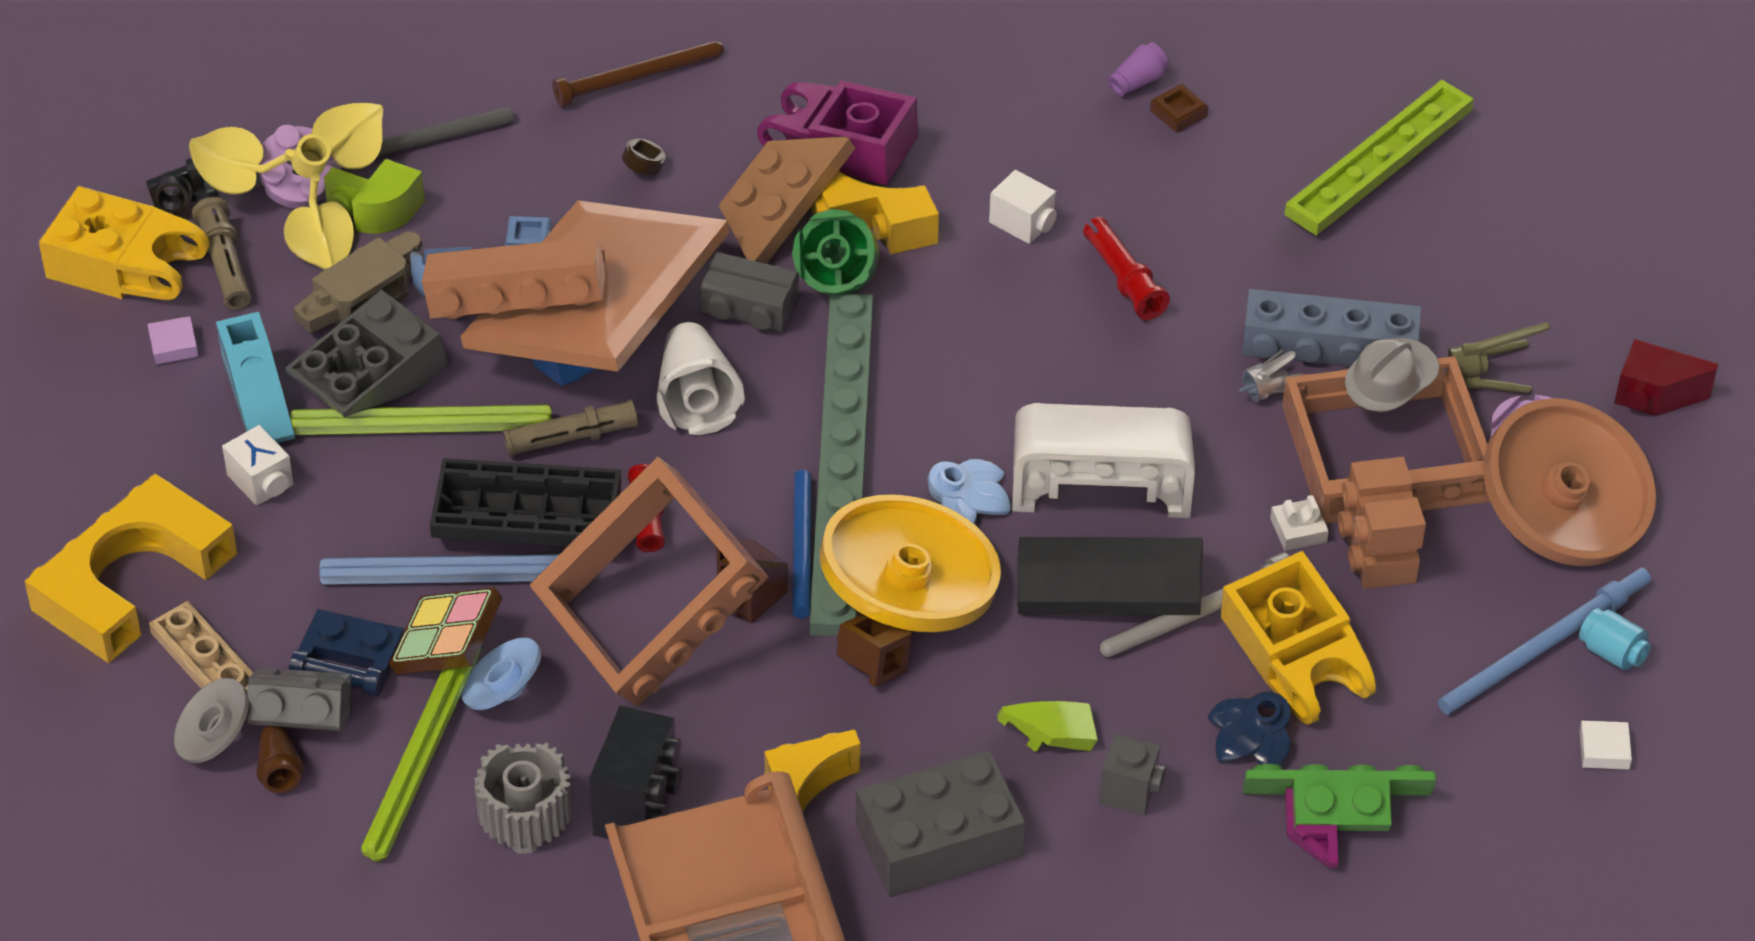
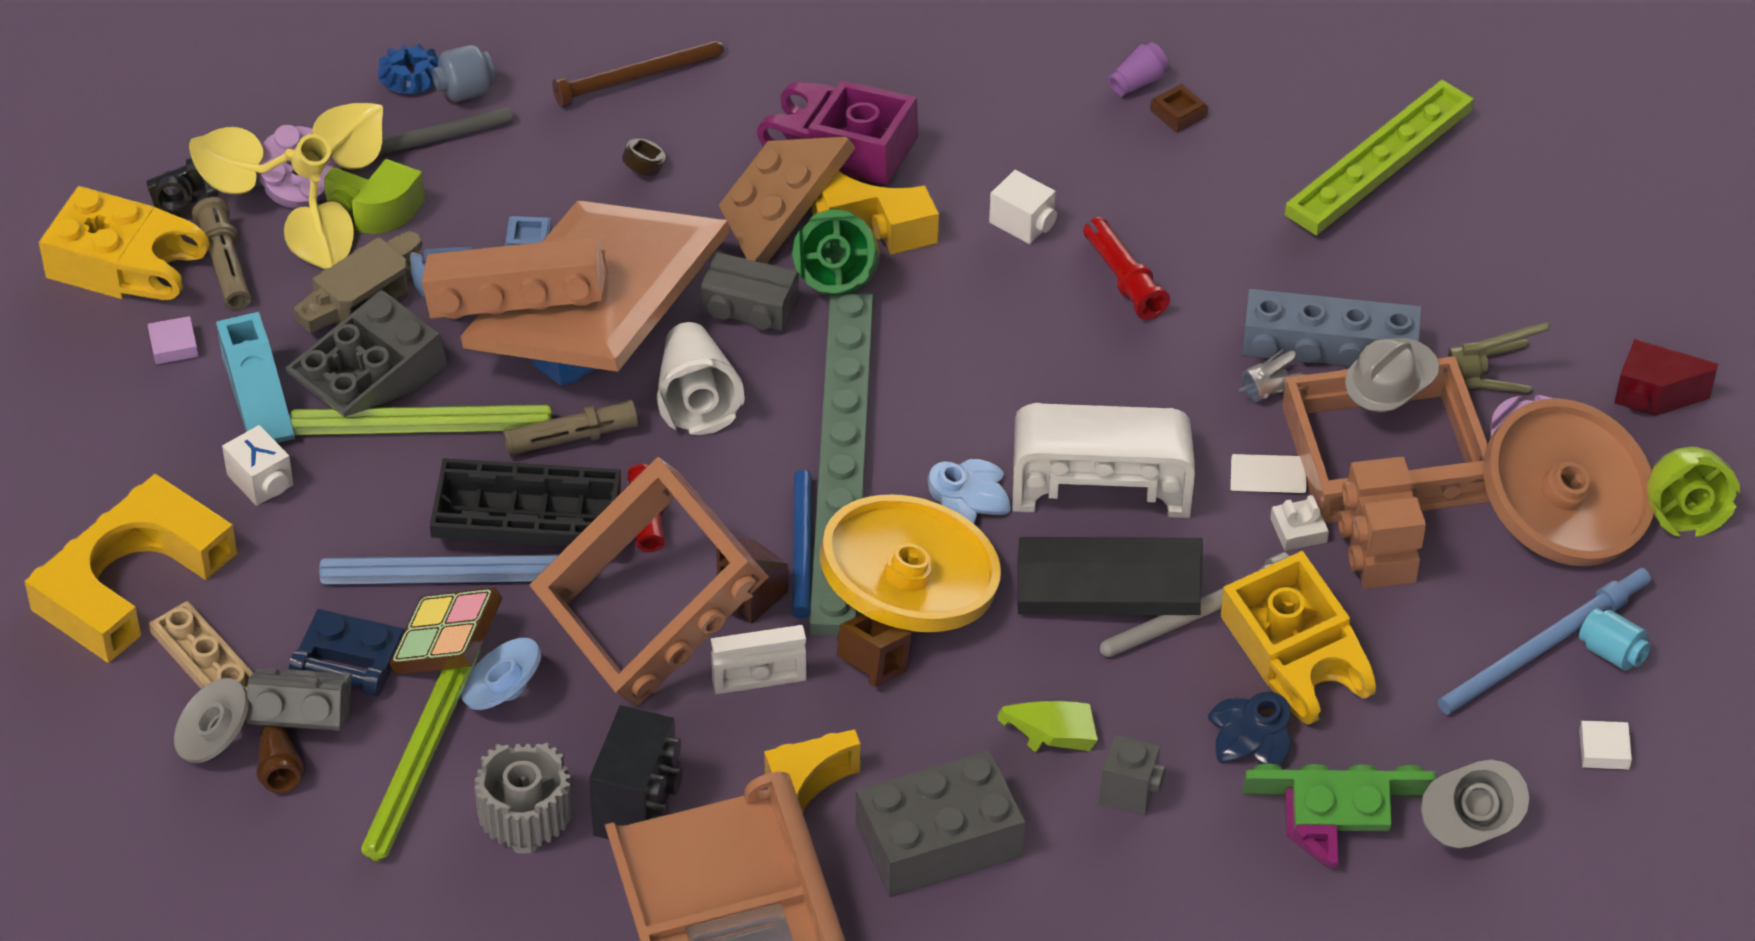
none -> blue gear [378,43,439,94]
none -> sand blue head [432,44,495,102]
none -> white plate [711,625,806,695]
none -> white sticker [1230,454,1306,493]
none -> light grey piece [1421,759,1530,848]
none -> lime cylinder [1647,446,1740,537]

